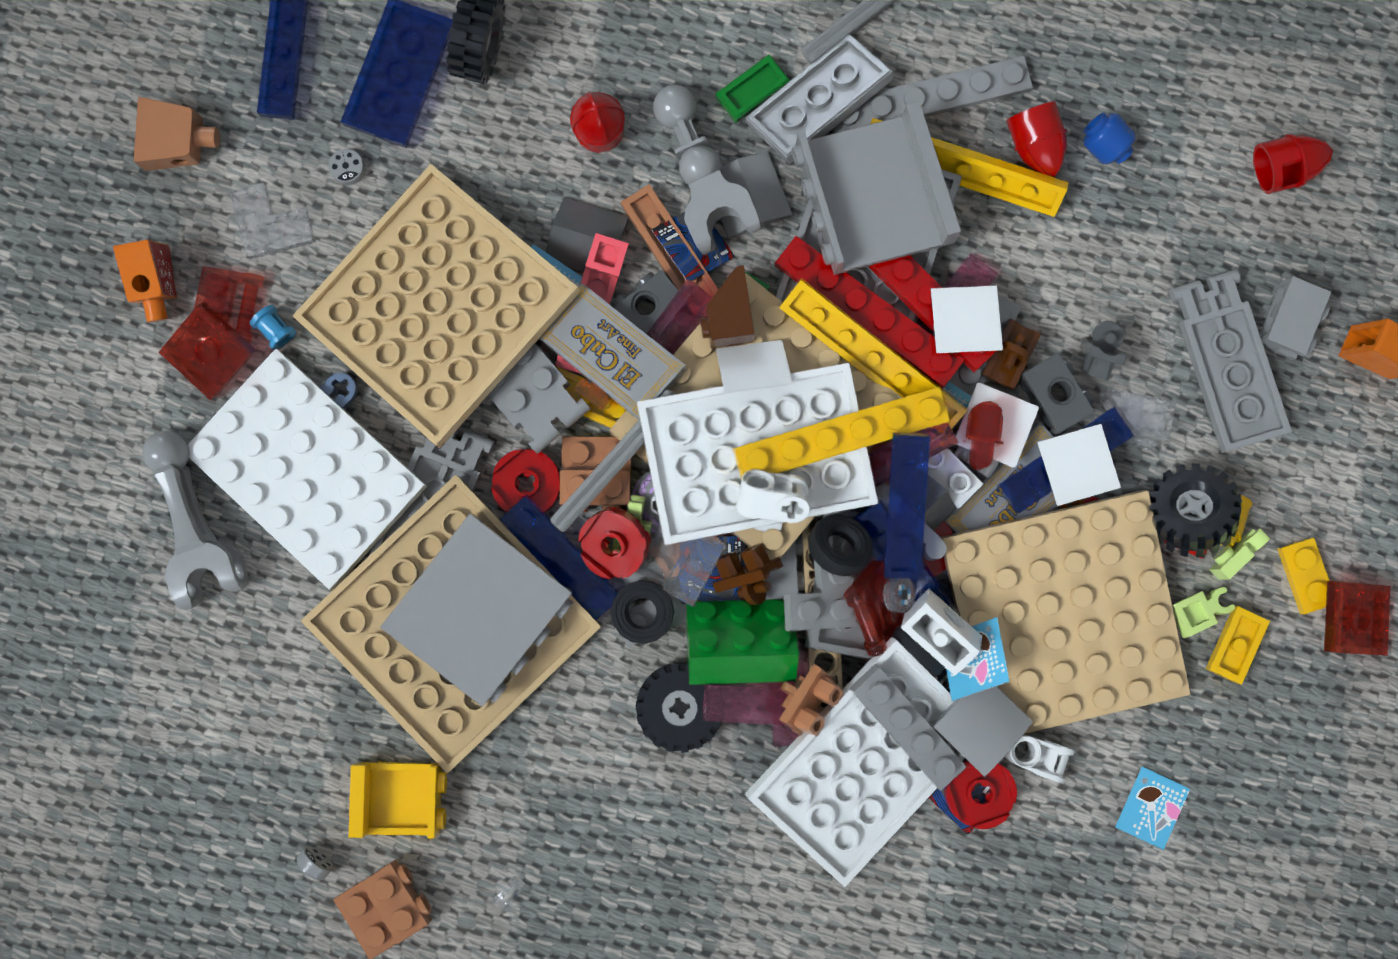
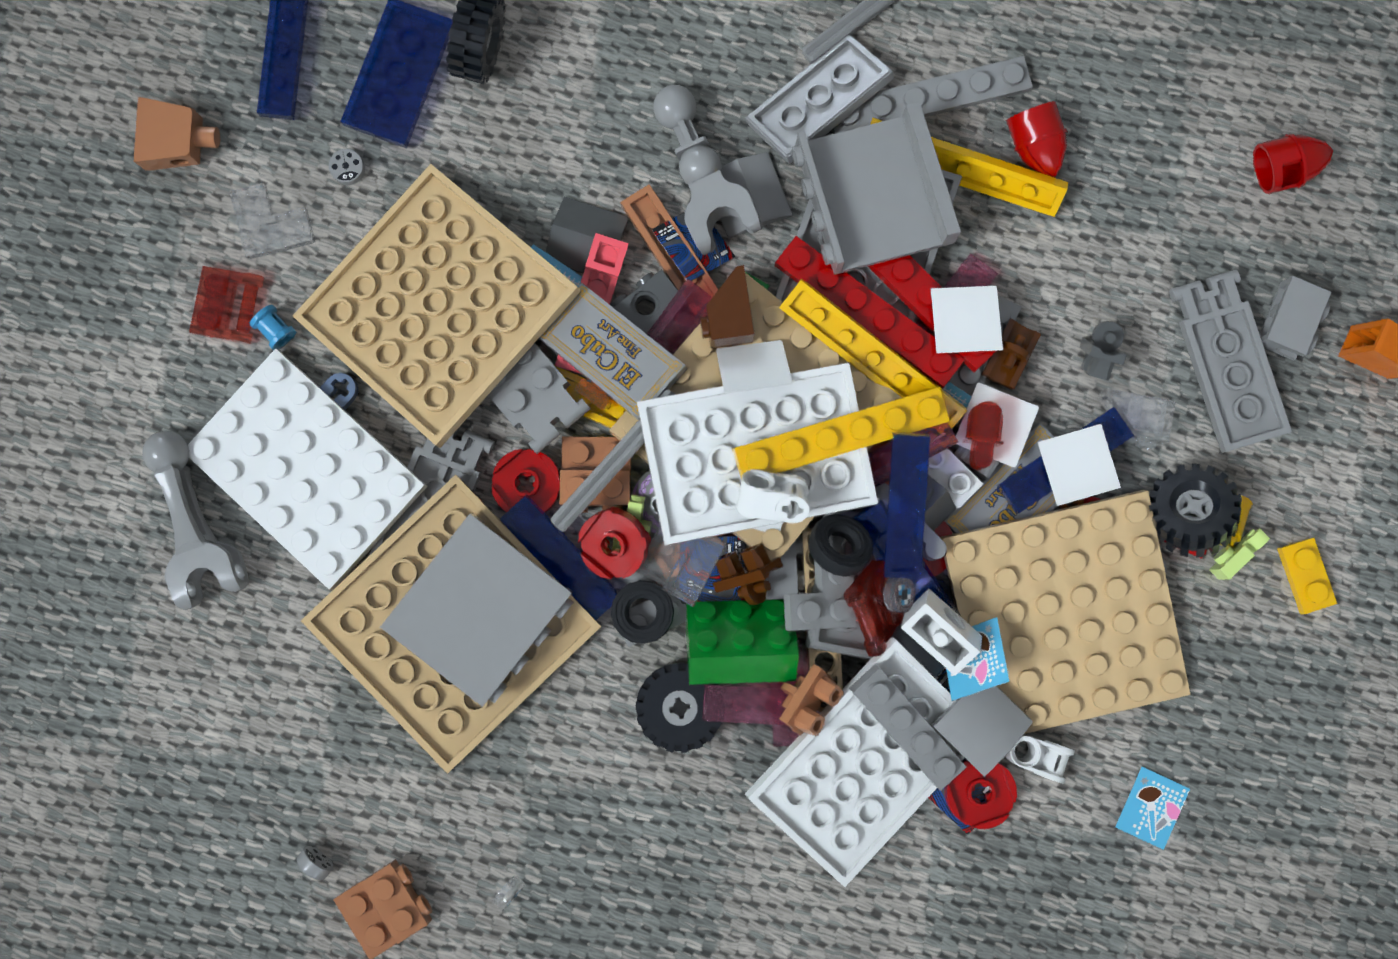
orange torso [113,240,177,323] -> none
clear red plate [158,302,257,401] -> none
yellow panel [348,762,448,839] -> none
red helmet [570,92,625,153] -> none
green tile [715,54,790,123] -> none
dark grey brick [1018,352,1095,436] -> none
blue head [1083,112,1136,164] -> none
yellowish green plate [1172,587,1235,638] -> none
yellow plate [1205,606,1270,685] -> none
clear red plate [1324,581,1391,656] -> none

